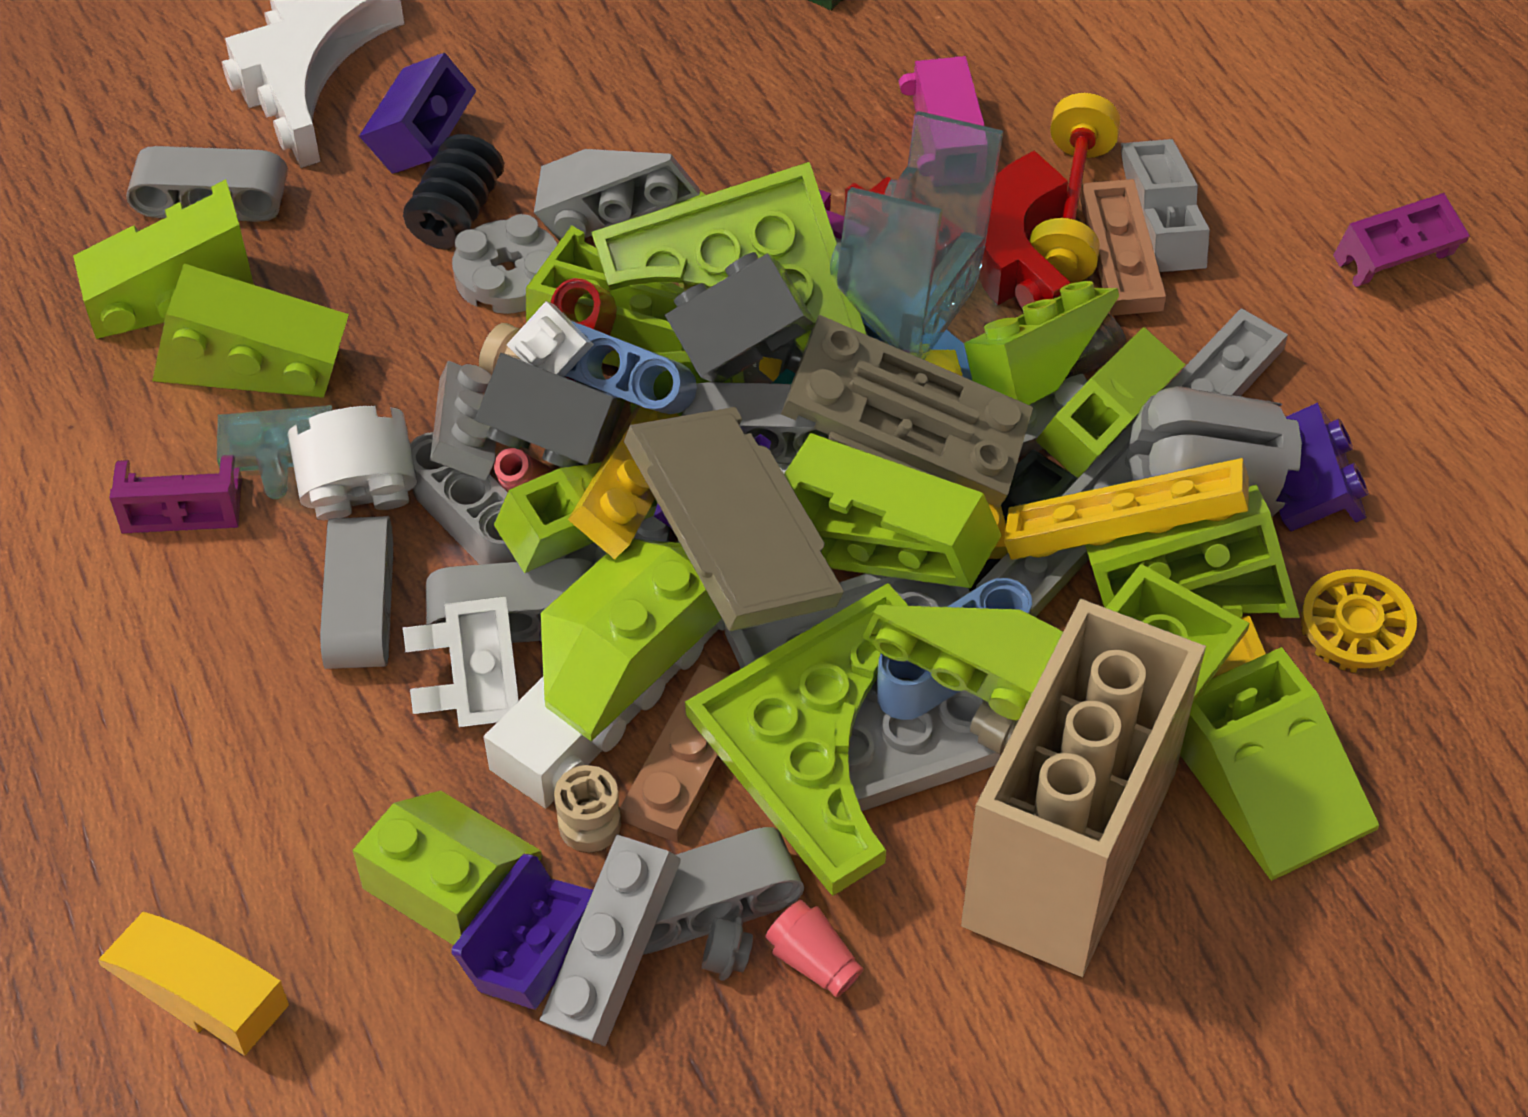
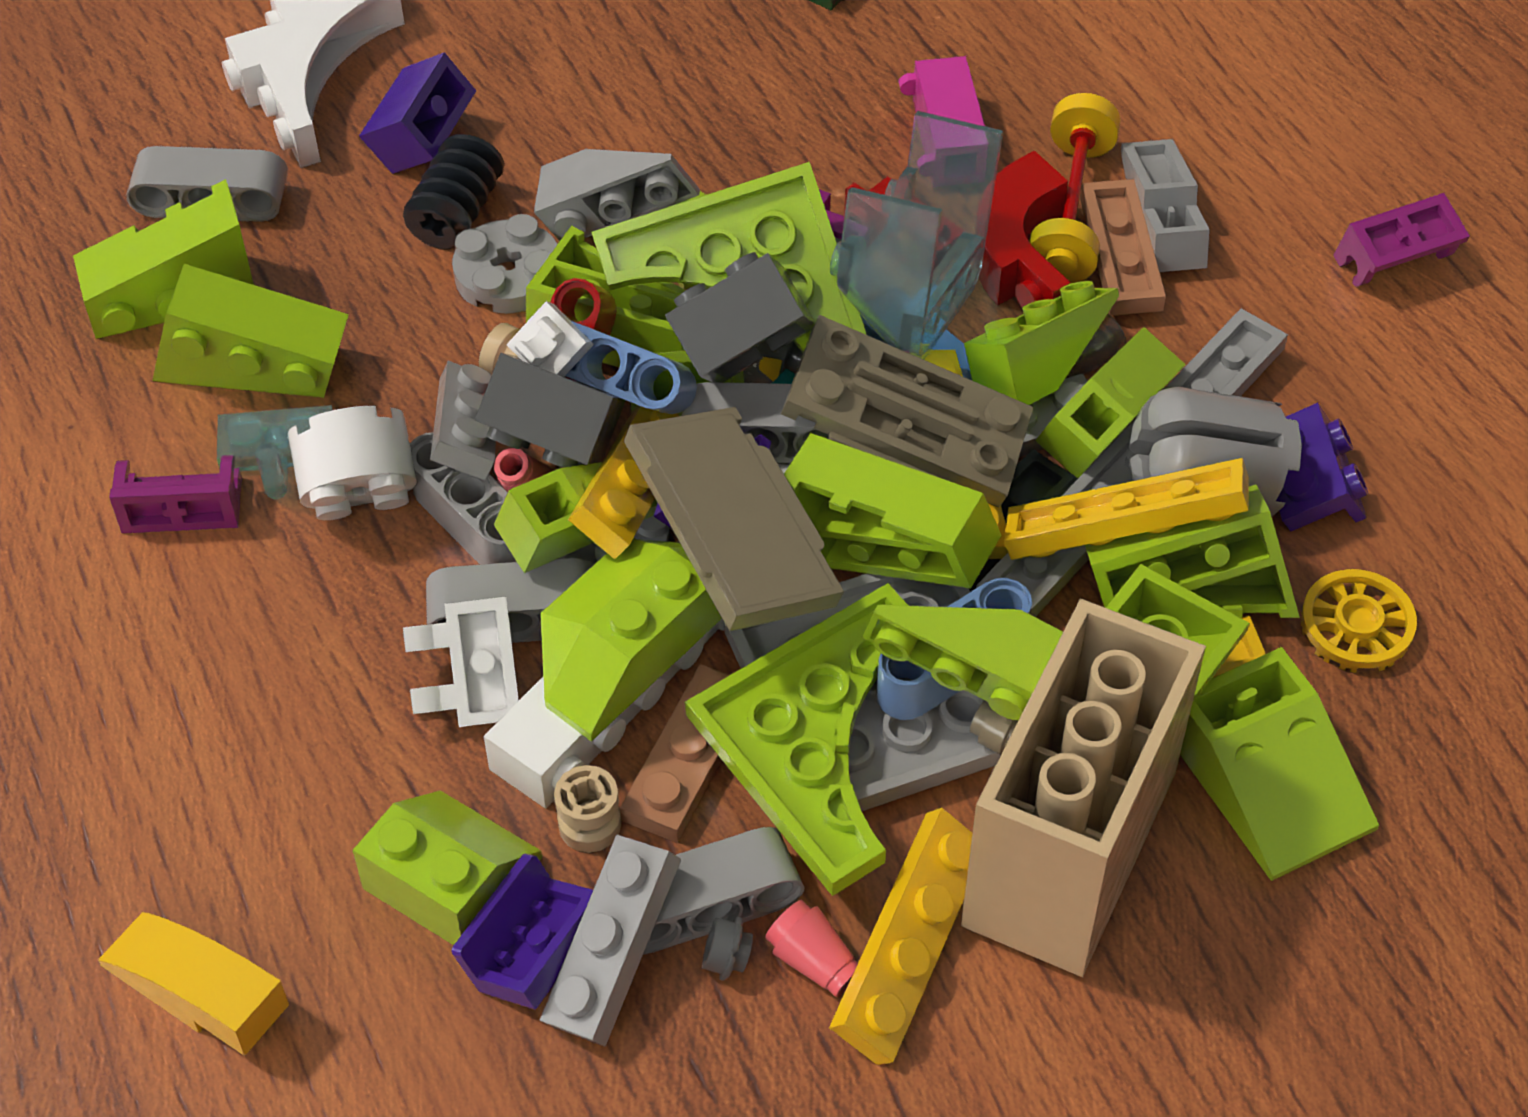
light grey beam [320,516,393,669] -> none
none -> yellow plate [829,808,972,1065]

